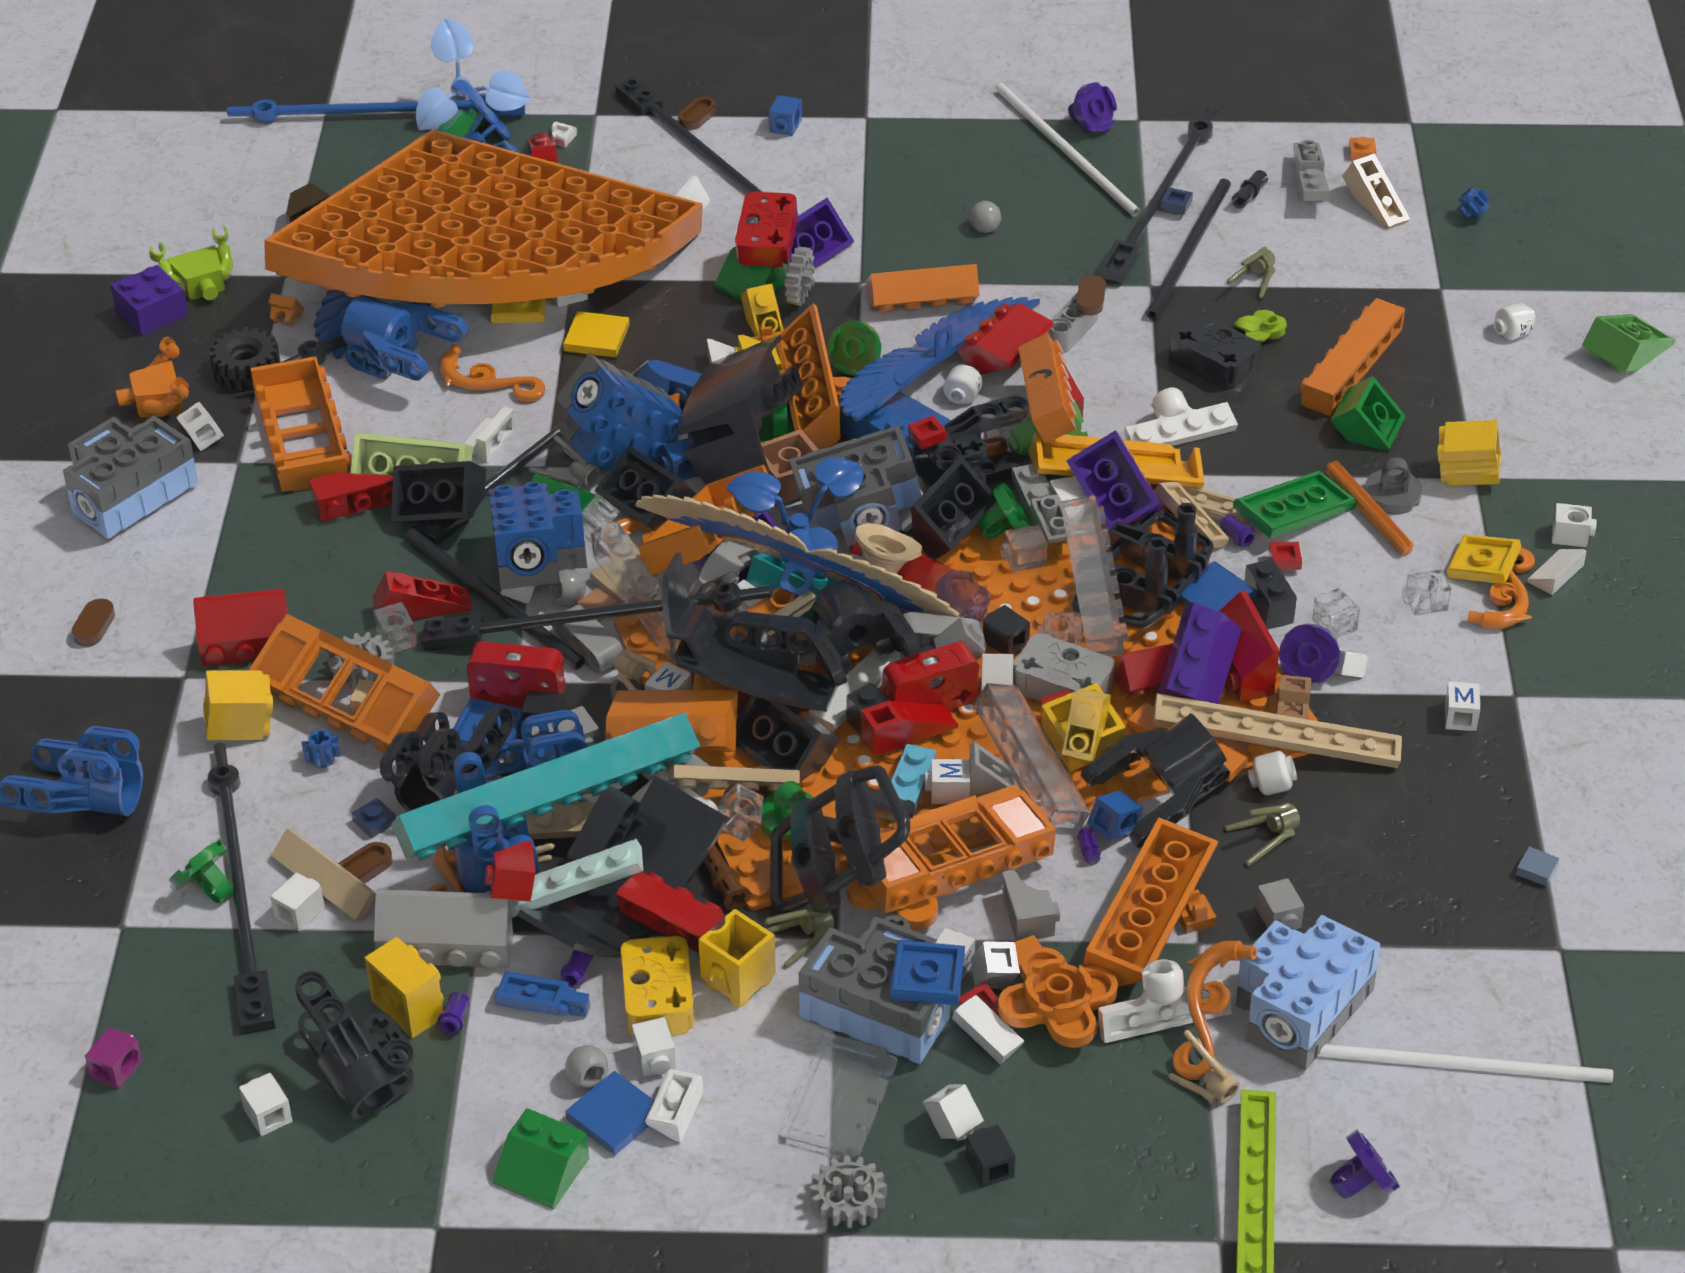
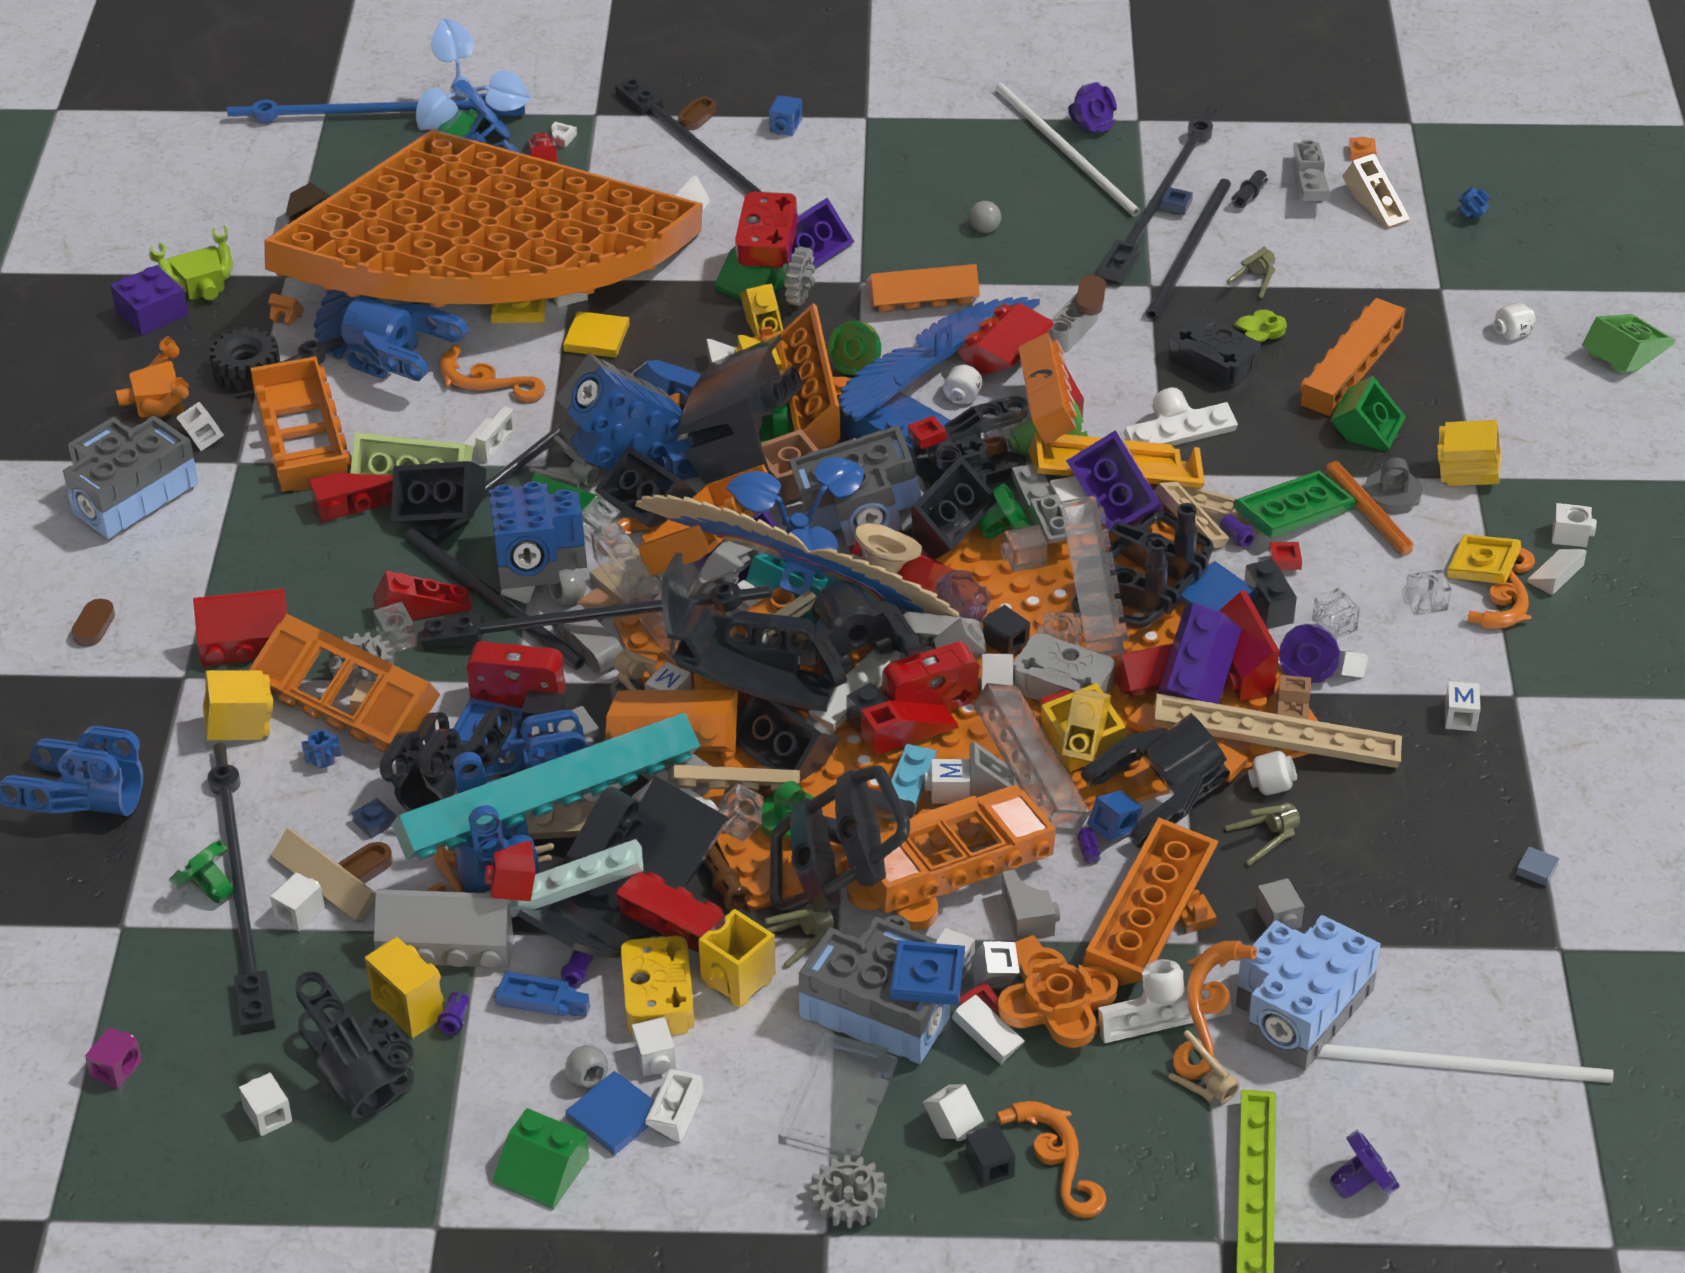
none -> orange plant [996,1101,1106,1219]

